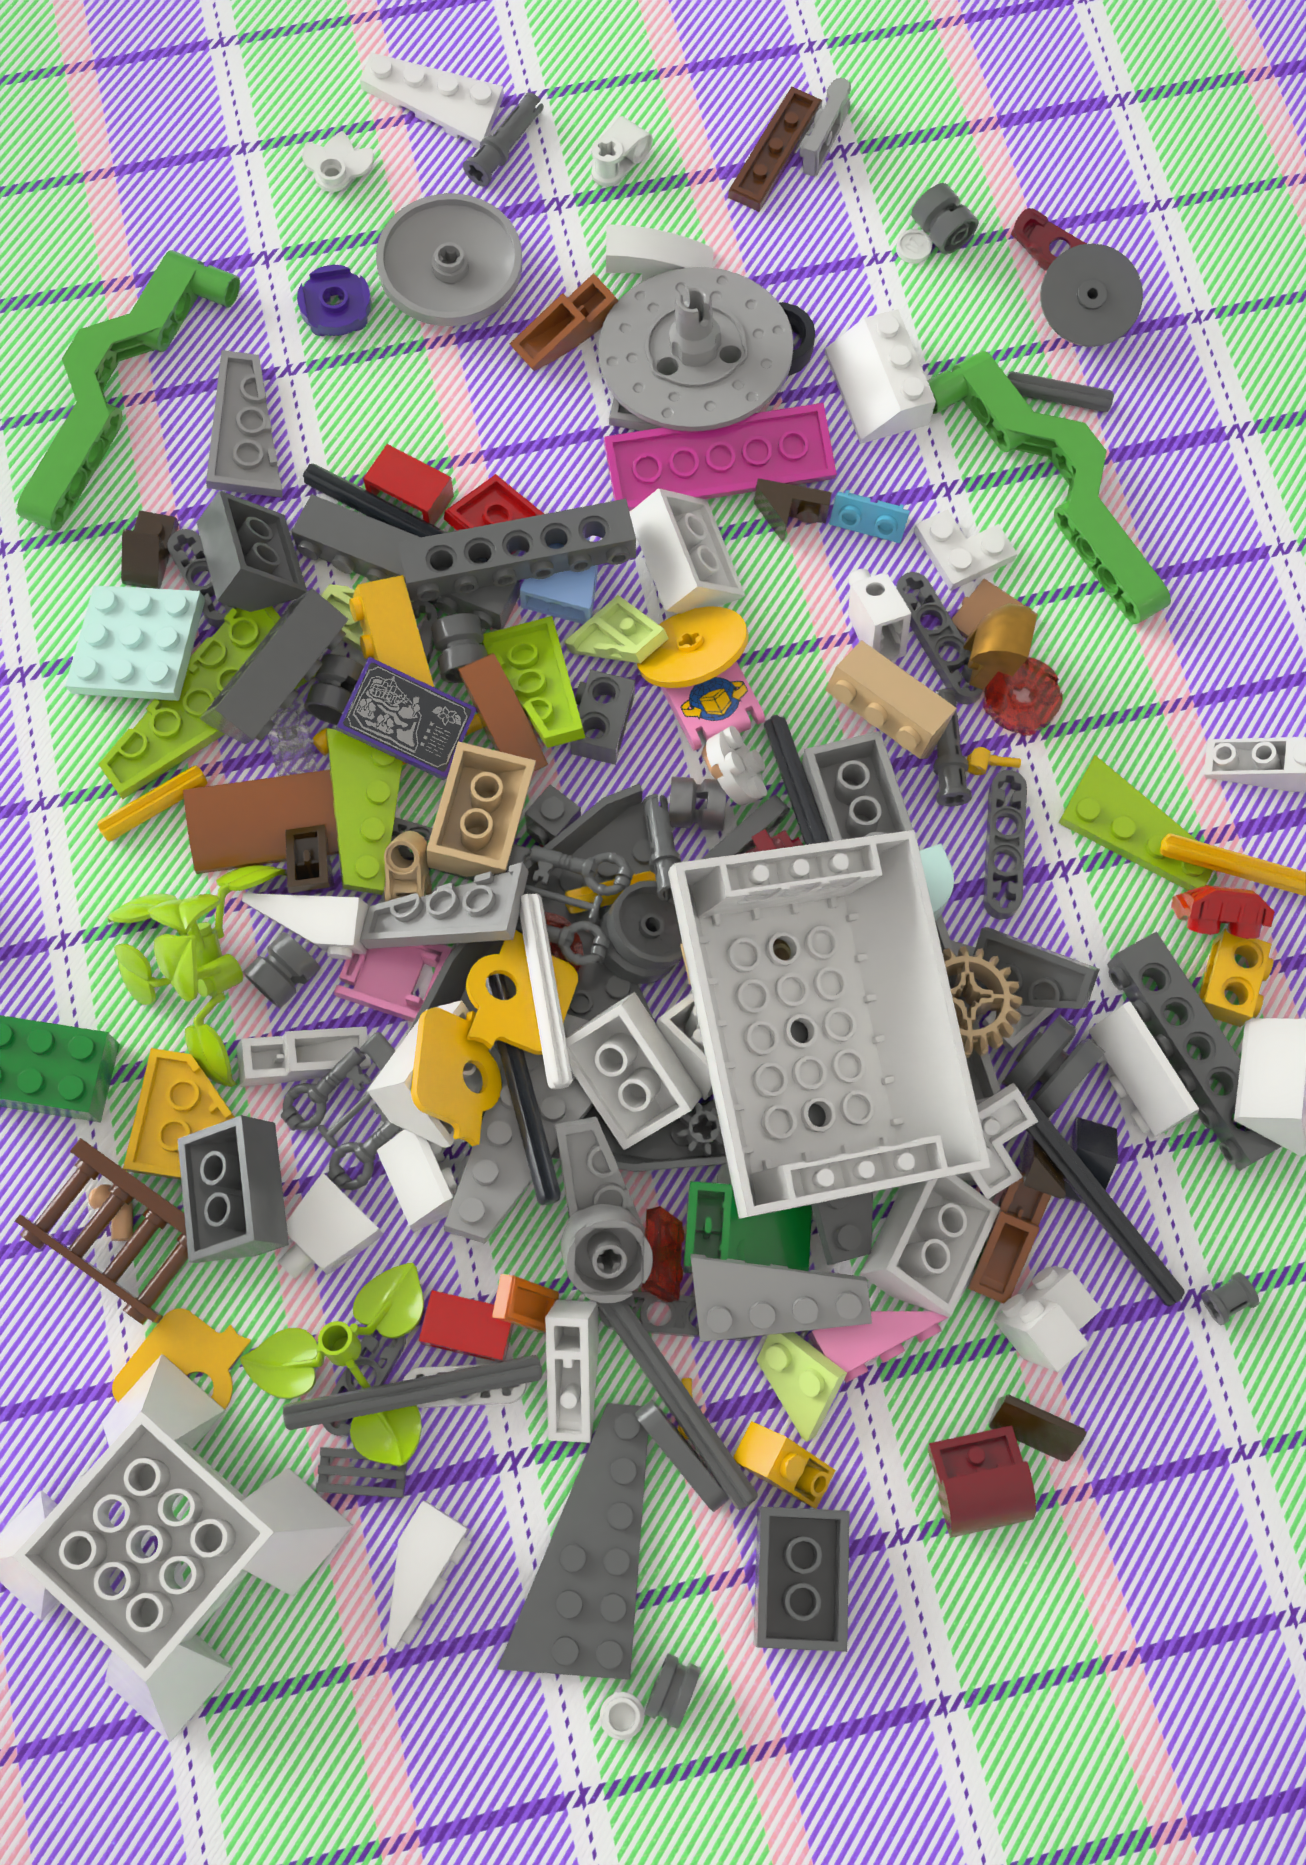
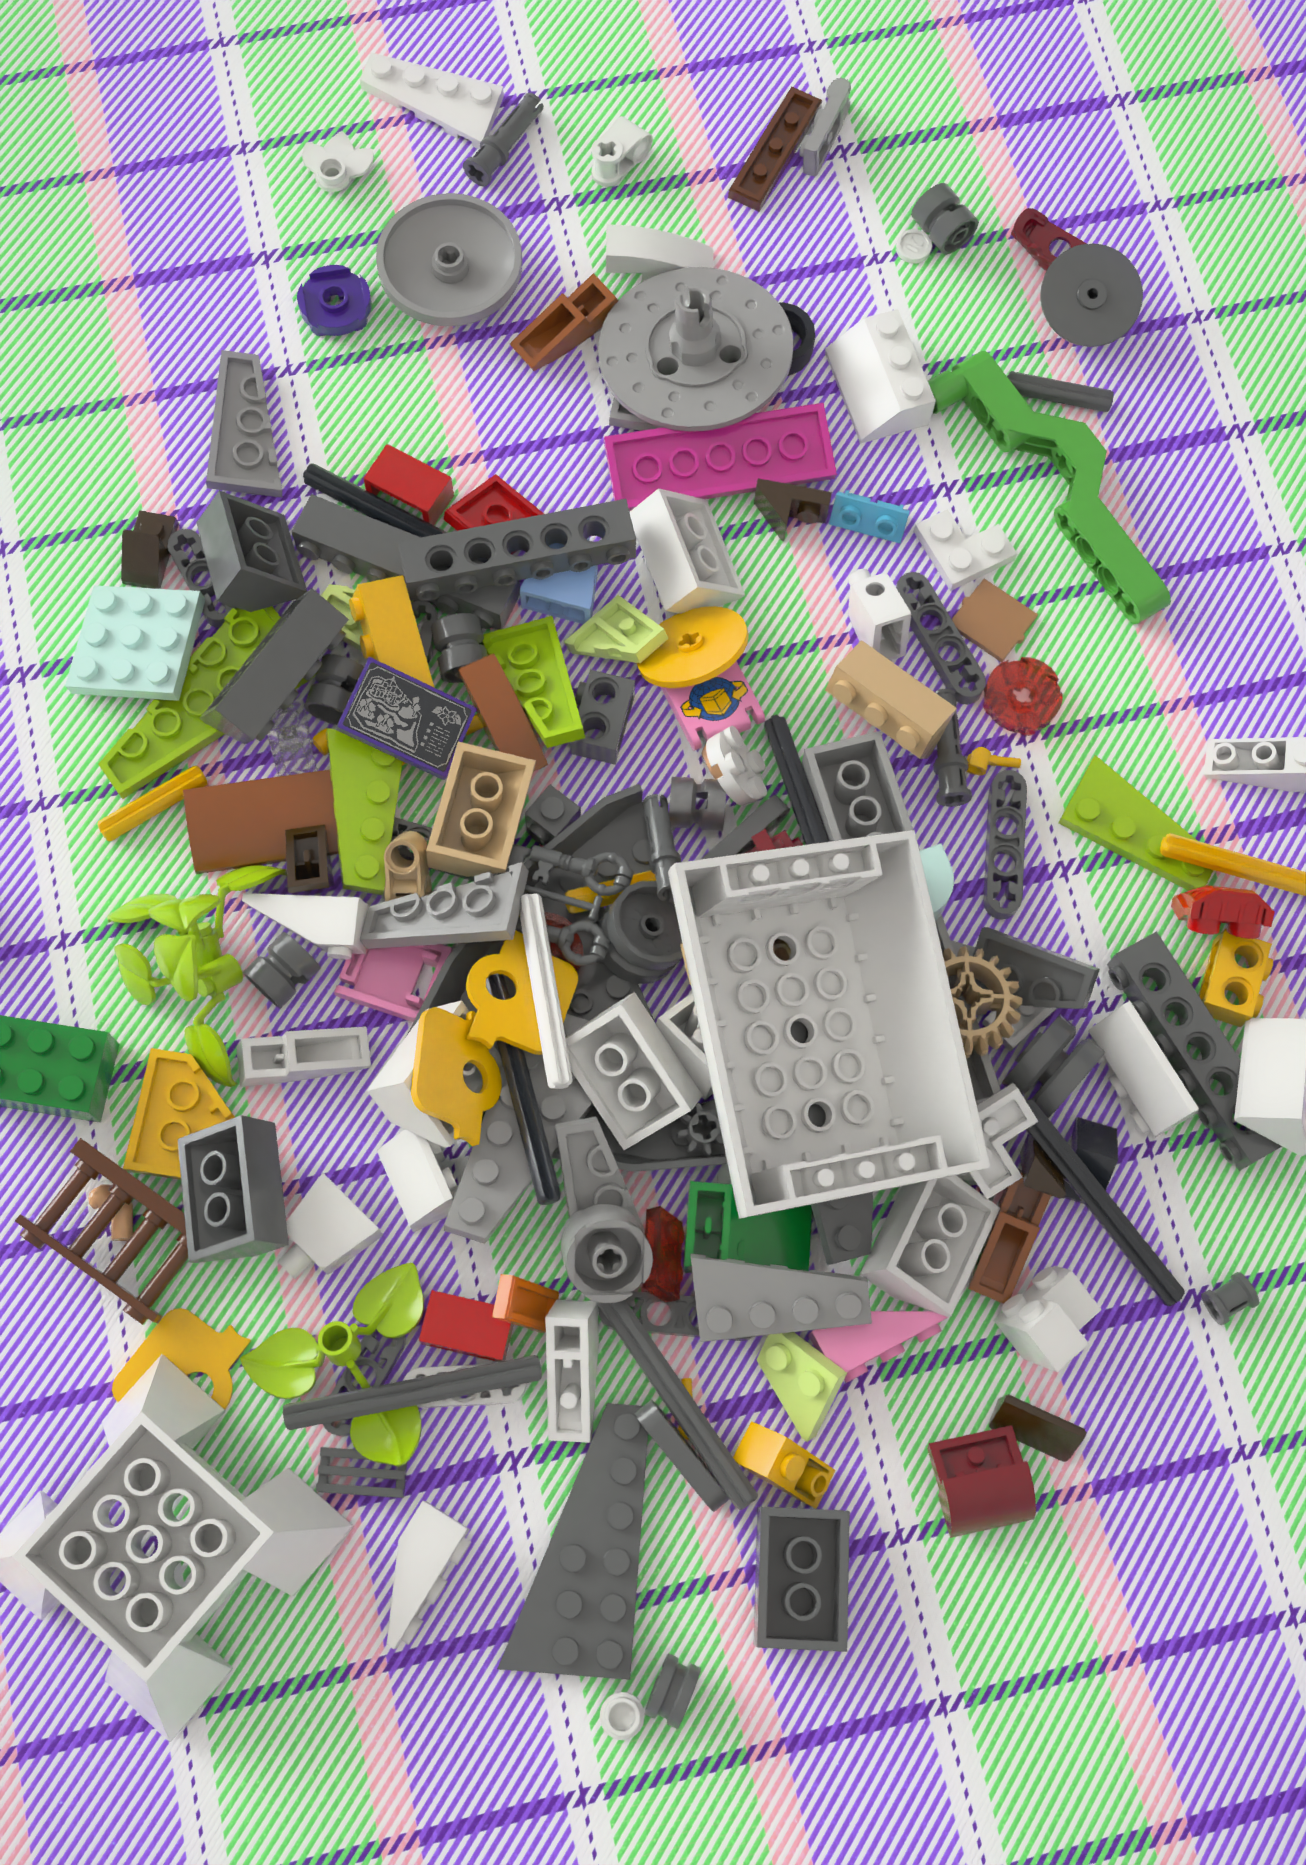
bright green beam [17,250,240,531] -> none
dark grey piece [280,1032,402,1190] -> none
pearl gold brick [963,603,1037,690] -> none

